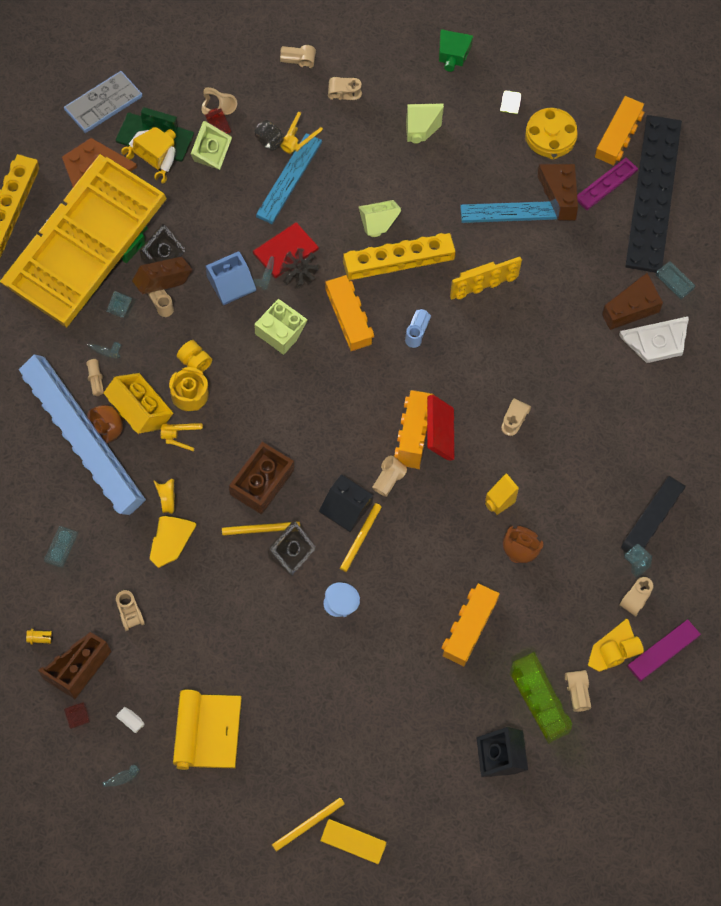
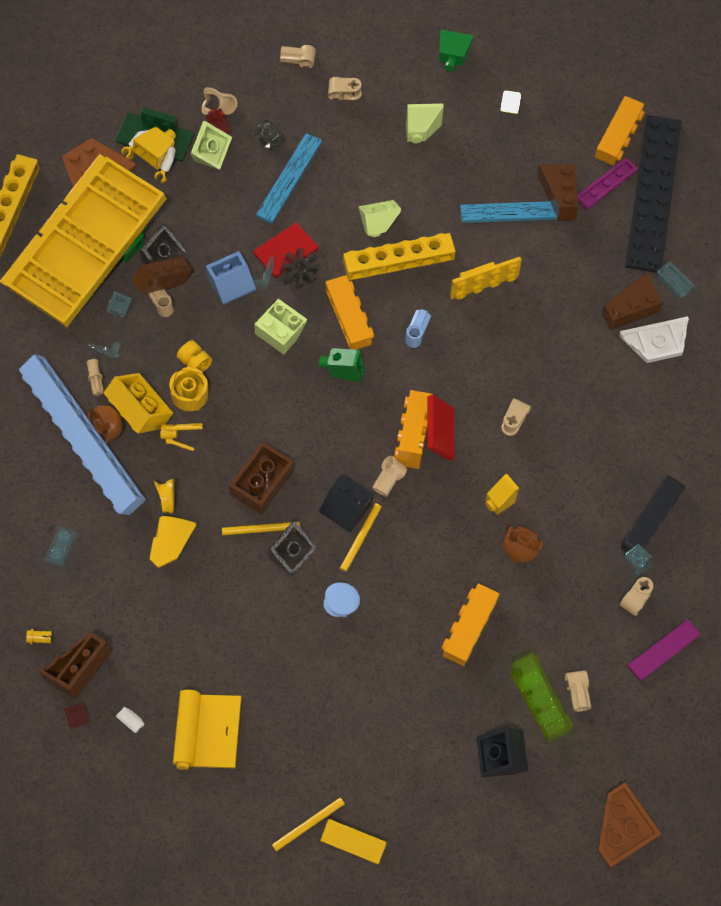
light grey tile [64,71,142,133] -> none
clear light blue bar [102,765,140,786] -> none
tan piece [116,590,145,631] -> none
yellow plant [280,112,323,154] -> none
yellow piece [525,108,577,159] -> none
yellow panel [588,619,644,672] -> none
none -> green torso [319,348,365,383]
none -> dark orange plate [597,783,661,869]

